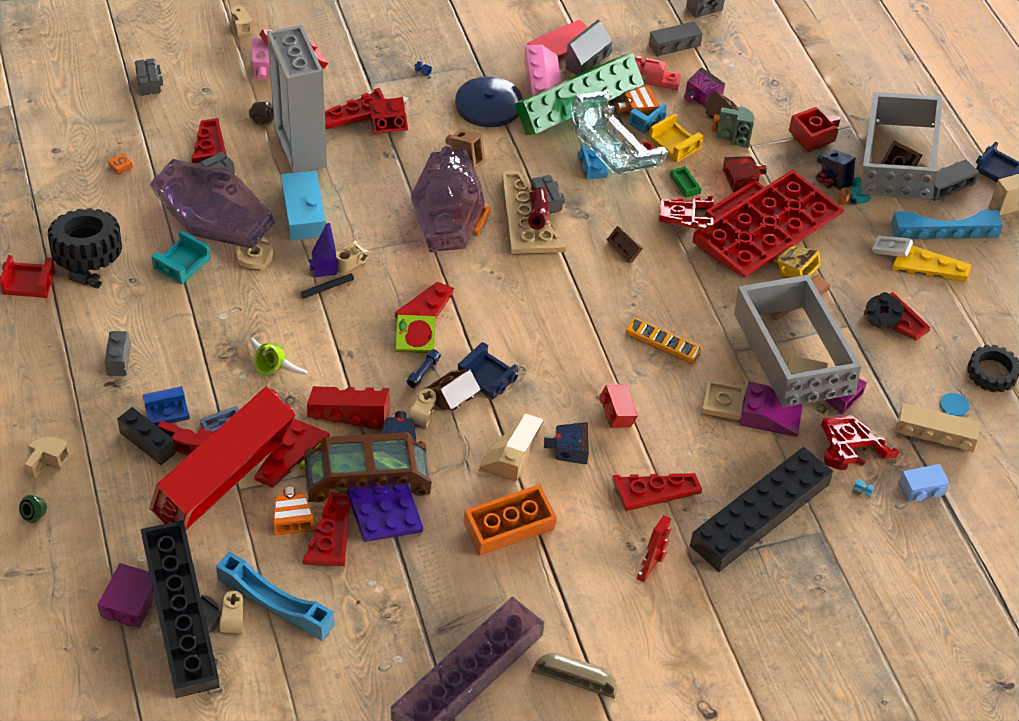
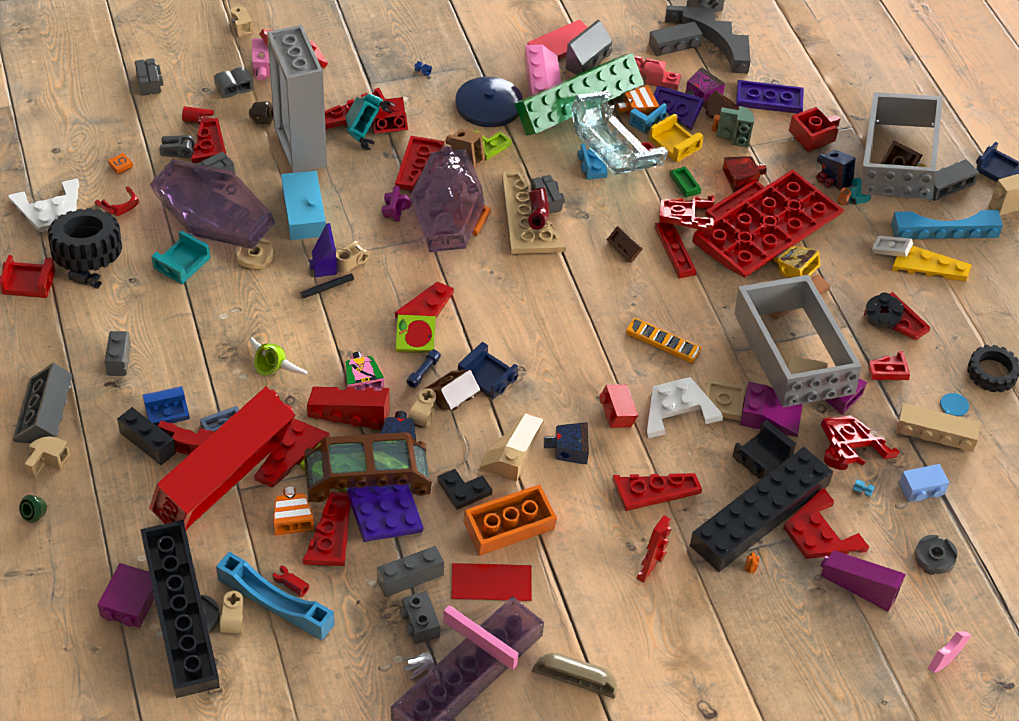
none -> white wing [8,178,79,233]
none -> dark grey slope [12,362,72,443]
none -> red helmet [94,186,139,216]
none -> dark grey piece [159,135,195,158]
none -> red hinge [182,106,214,123]
none -> dark grey brick [214,67,254,98]
none -> red bar [272,565,310,597]
none -> teal torso [346,94,395,150]
none -> torso [346,352,384,391]
none -> dark grey brick [377,546,444,597]
none -> magenta hips [381,186,412,222]
none -> red wing [395,136,445,191]
none -> dark grey brick [400,591,440,644]
none -> flat silver piece [403,652,436,680]
none -> black plate [437,469,492,510]
none -> bright pink tile [443,605,518,670]
none -> red sticker [452,563,532,601]
none -> lime tile [474,130,512,160]
none -> white wing [647,377,723,438]
none -> dark purple wing [653,85,704,130]
none -> red tile [654,222,696,278]
none -> dark grey arch [665,5,751,74]
none -> black panel [732,420,796,480]
none -> dark purple tile [736,80,804,114]
none -> orange piece [745,552,760,573]
none -> red wing [783,488,869,559]
none -> magenta slope [820,550,906,612]
none -> red wing [868,351,910,380]
none -> dark grey plate [914,535,958,575]
none -> bright pink tile [928,631,971,673]

